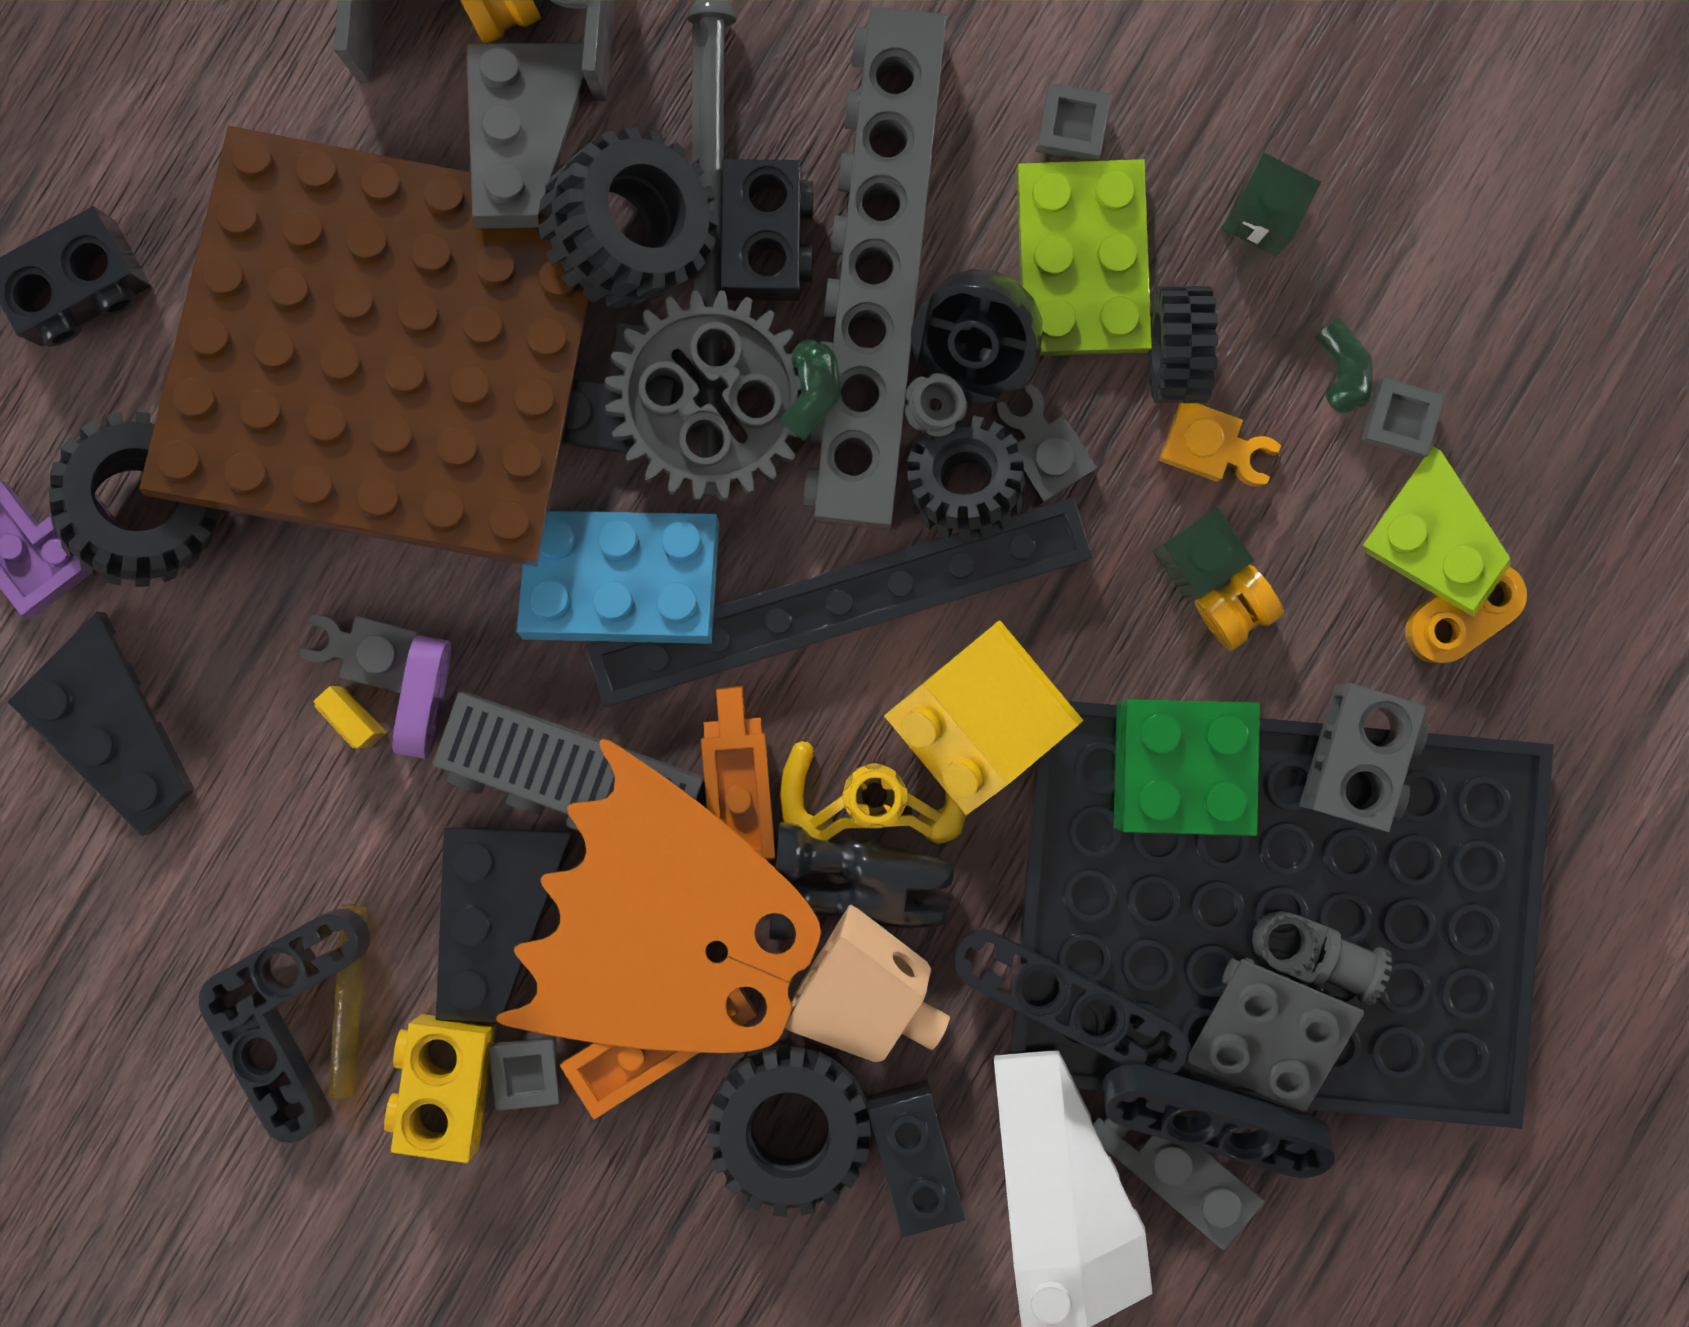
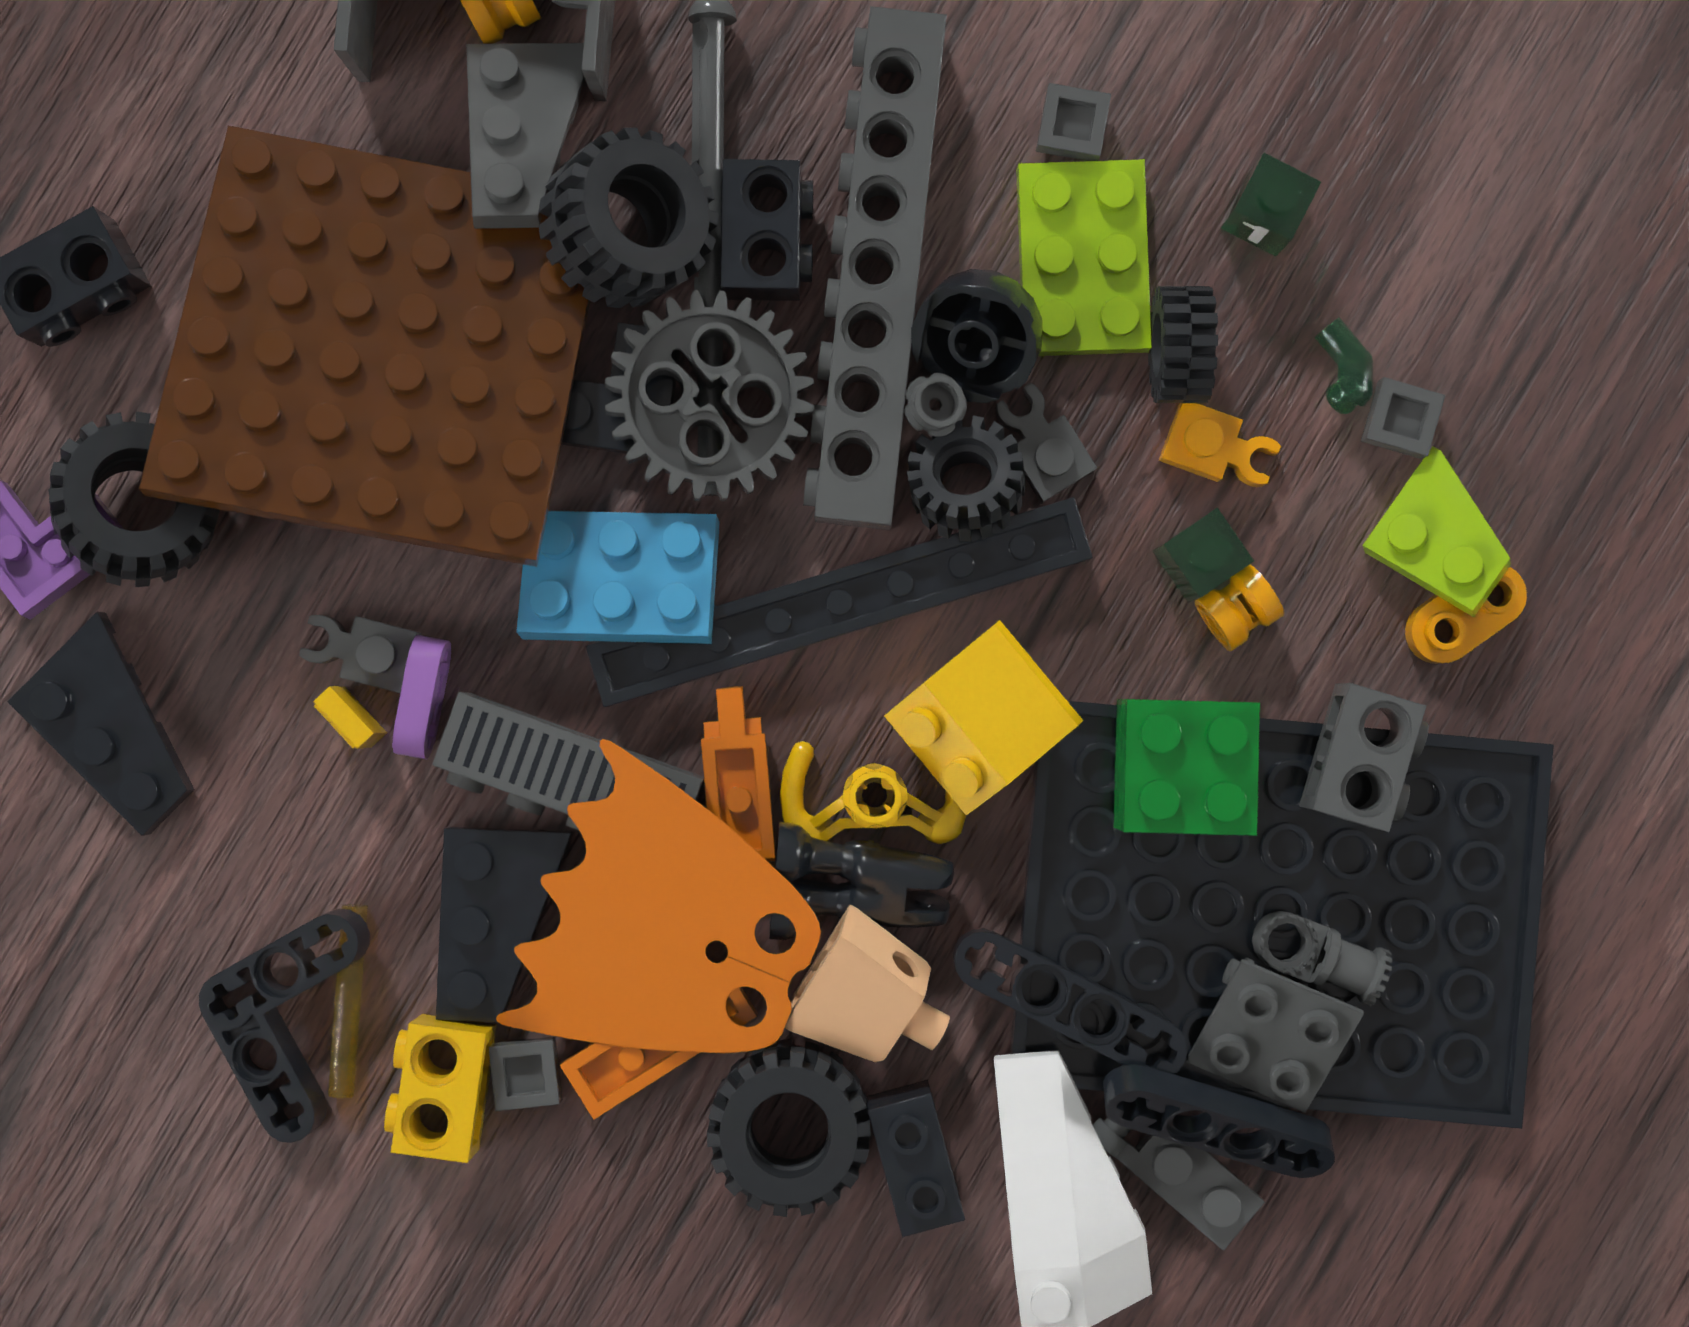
clear green arm [779,340,841,441] -> none

